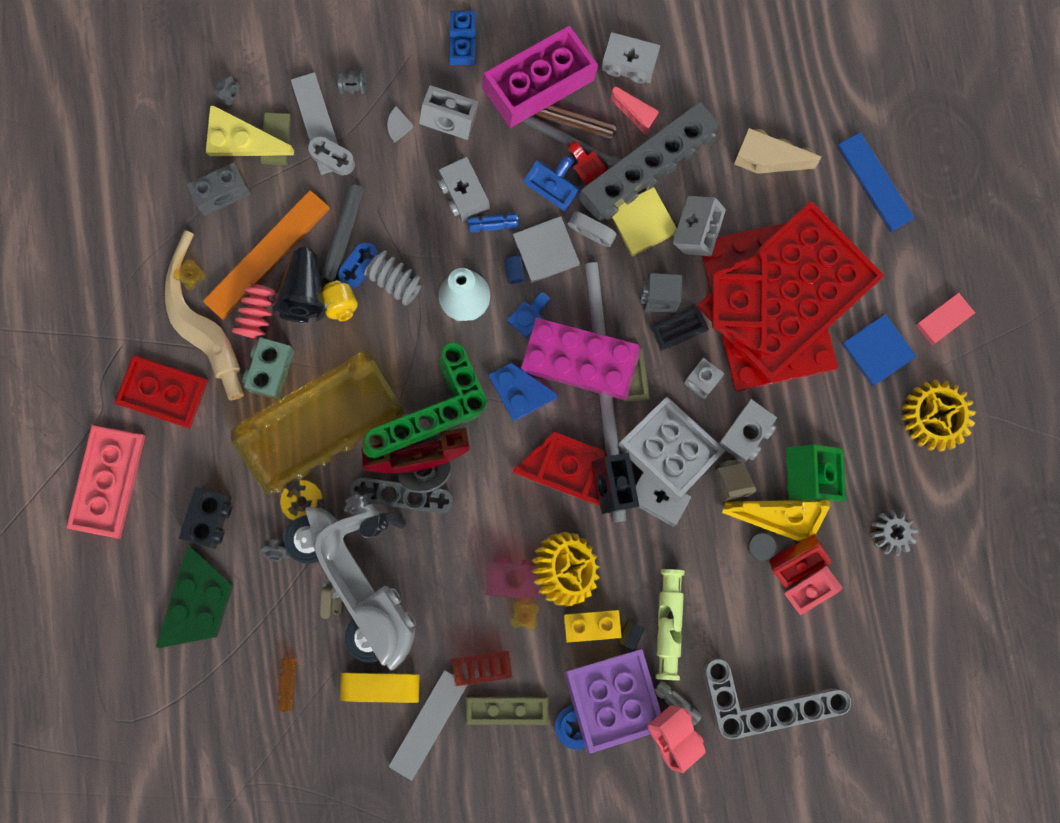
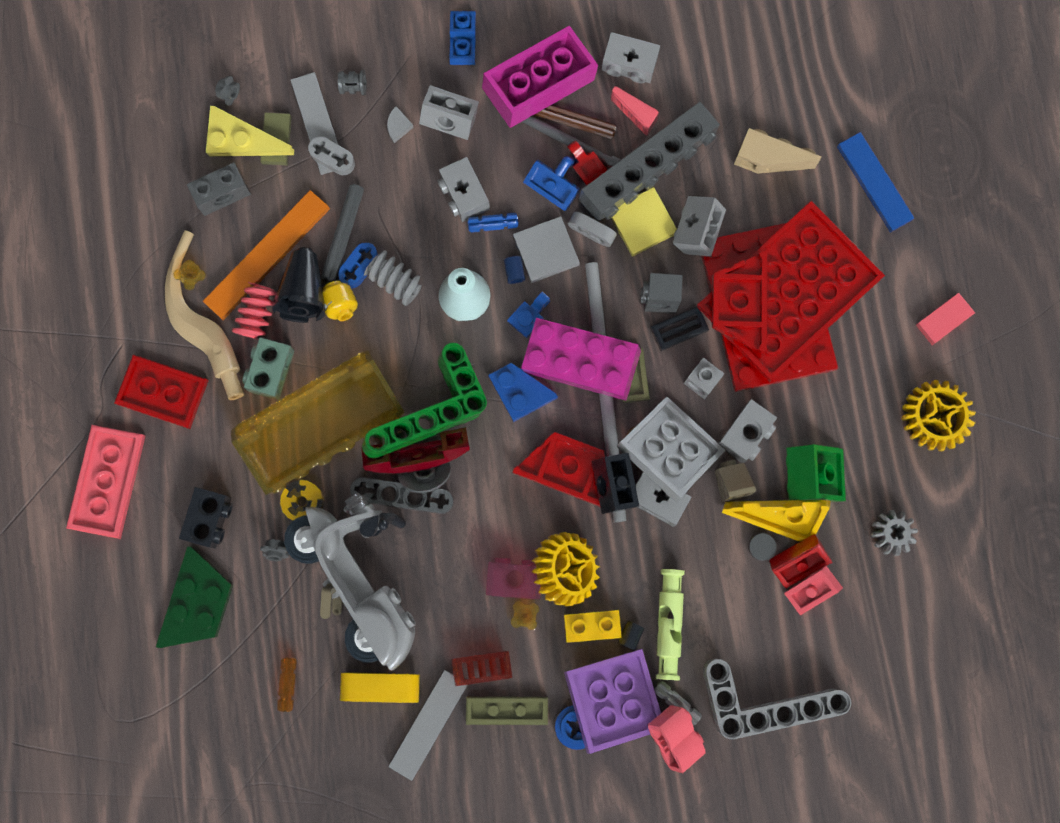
blue tile [841,314,917,387] -> none

